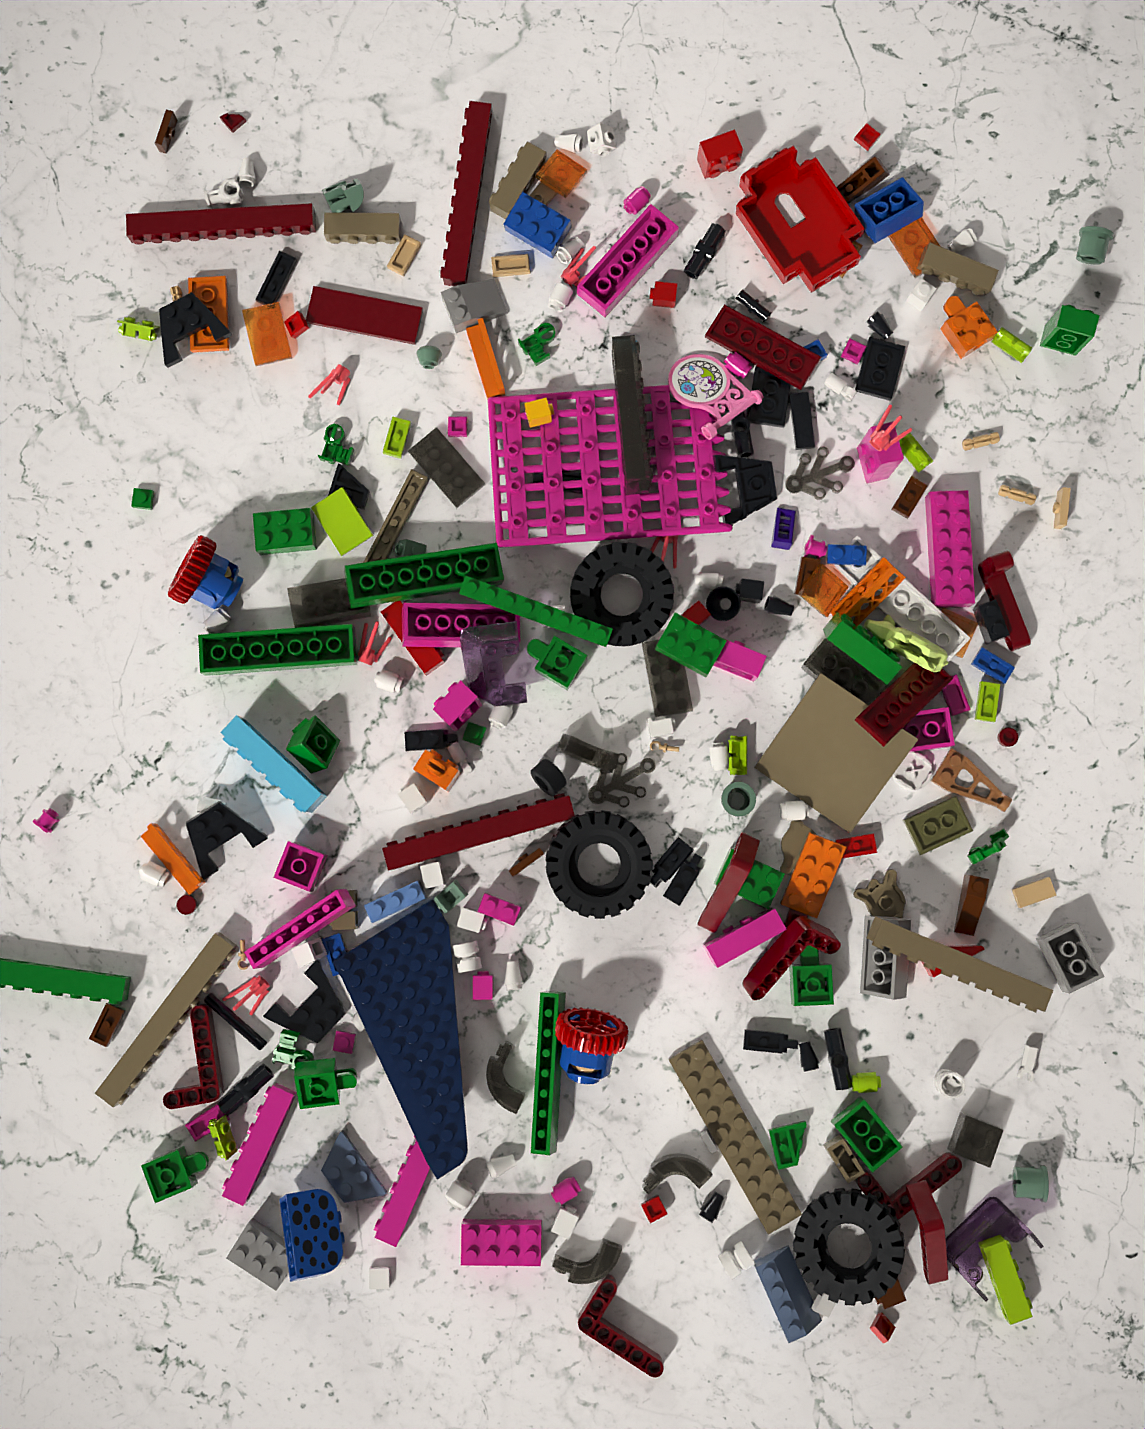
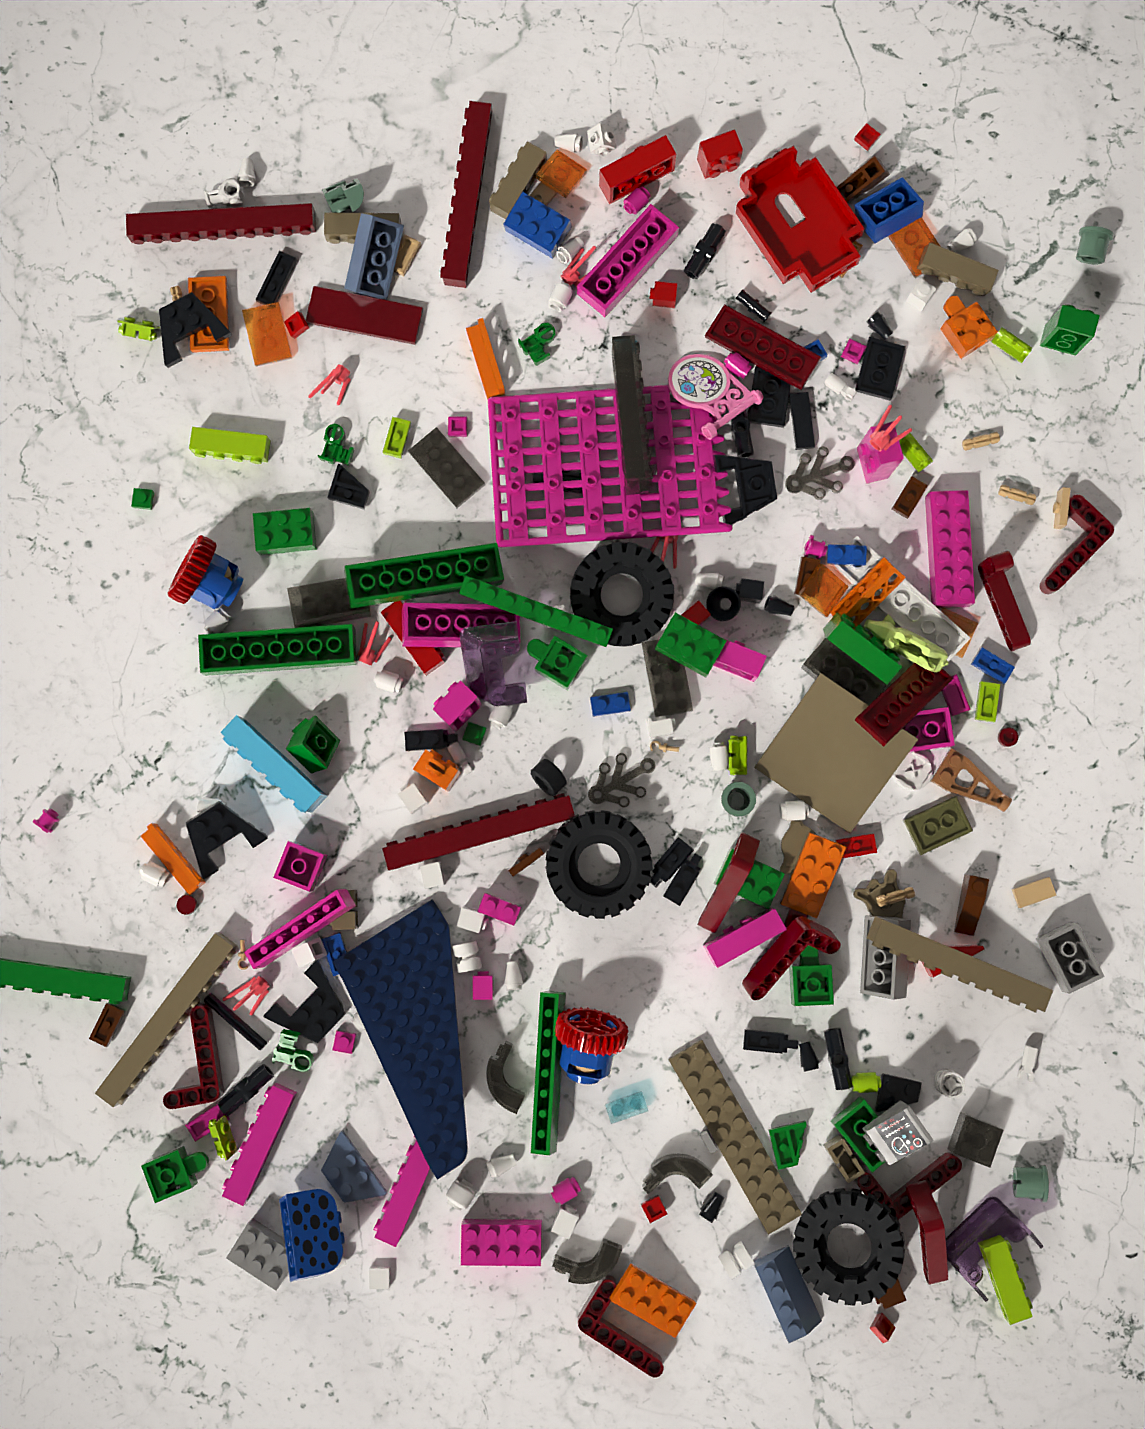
reddish brown plate [155,109,178,154] -> none
dark red tile [220,113,247,133] -> none
green brick [294,1058,357,1109] -> none
lime tile [311,487,374,556] -> none
dark tan tile [363,469,429,563] -> none
medium blue brick [364,881,427,923] -> none
sand green bracket [395,539,427,558] -> none
sand green cone [416,346,442,369] -> none
sand green bracket [434,880,469,913] -> none
light grey slope [441,279,508,333] -> none
tan tile [491,254,530,277] -> none
yellow brick [524,398,554,428] -> none
clear smoke arch [556,734,620,773] -> none
dark purple slope [771,508,796,550] -> none
white tile [811,1293,836,1318] -> none
green piece [967,829,1009,864] -> none
black brick [972,600,1010,645] -> none
none -> lime brick [189,427,271,464]
none -> sand blue slope [344,213,404,300]
none -> blue plate [590,692,631,717]
none -> red brick [599,135,677,204]
none -> clear light blue plate [605,1091,648,1124]
none -> orange plate [609,1263,696,1338]
none -> slope [862,1100,934,1165]
none -> black wing [875,1073,922,1112]
none -> tan axle [876,887,915,907]
none -> dark red beam [1039,495,1114,595]

